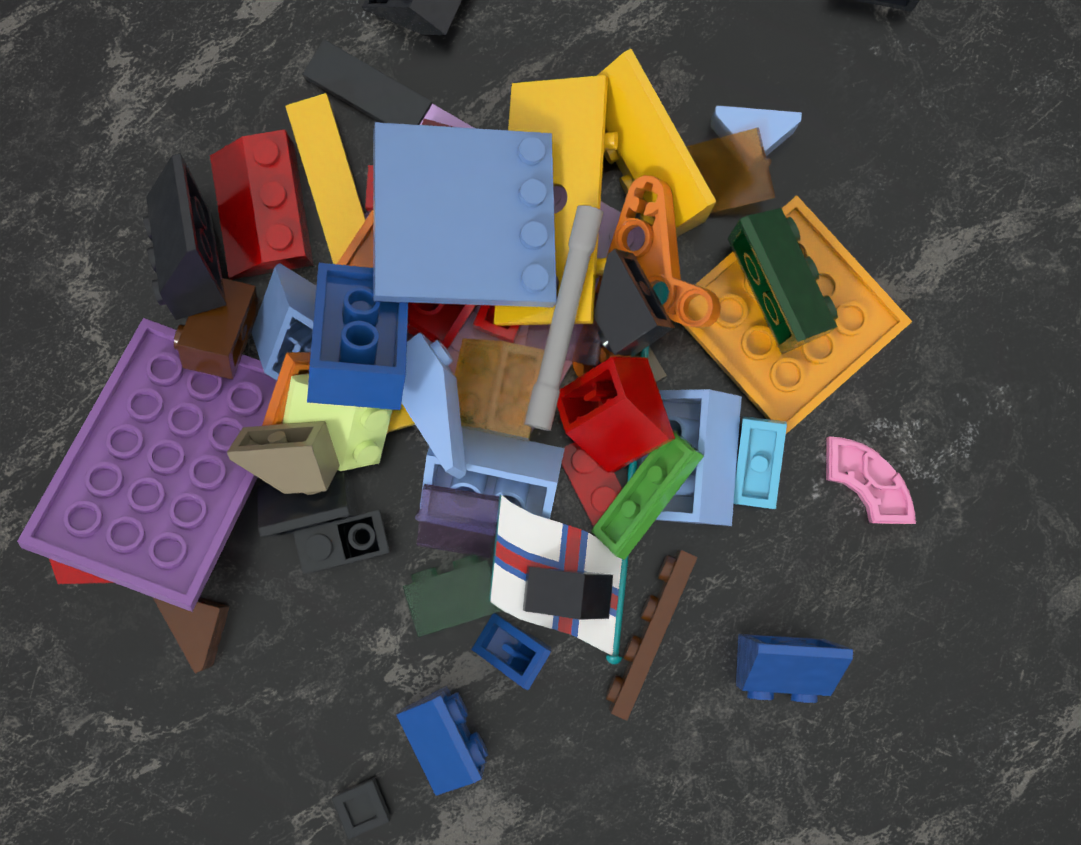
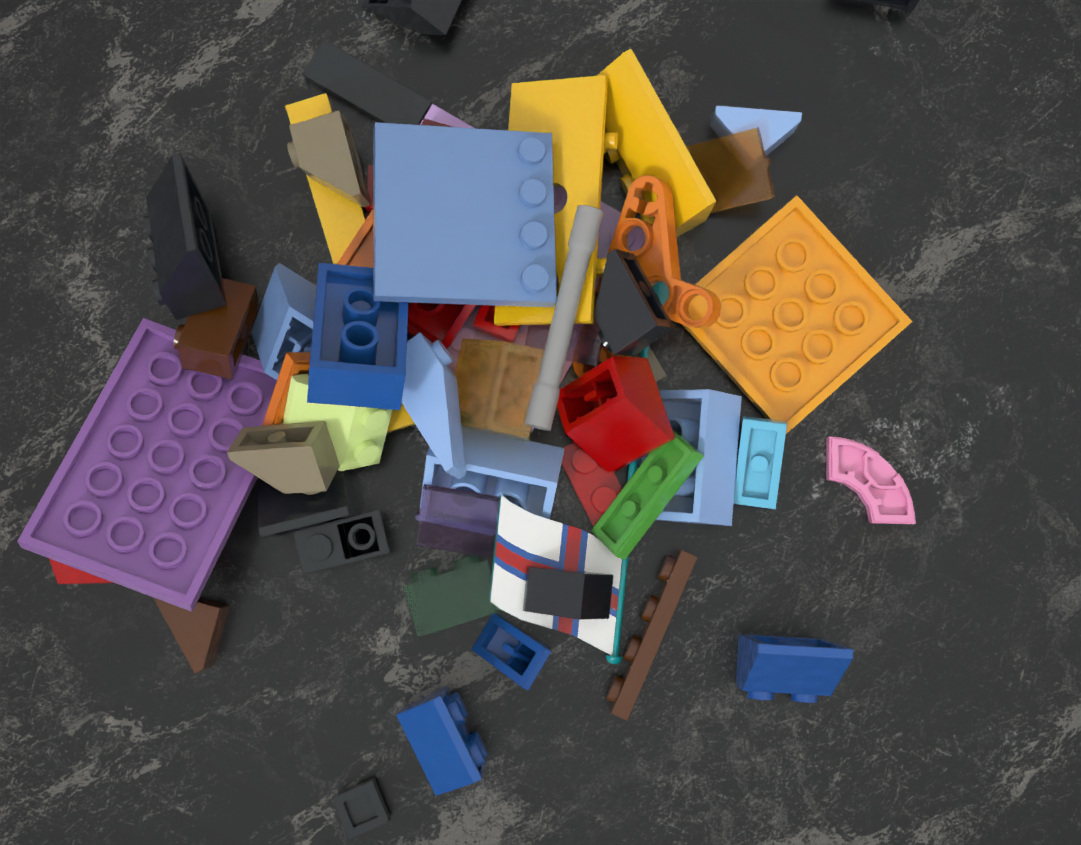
red slope [210,129,314,280] -> none
dark green slope [727,208,838,354] -> none
none -> dark tan slope [287,110,371,207]

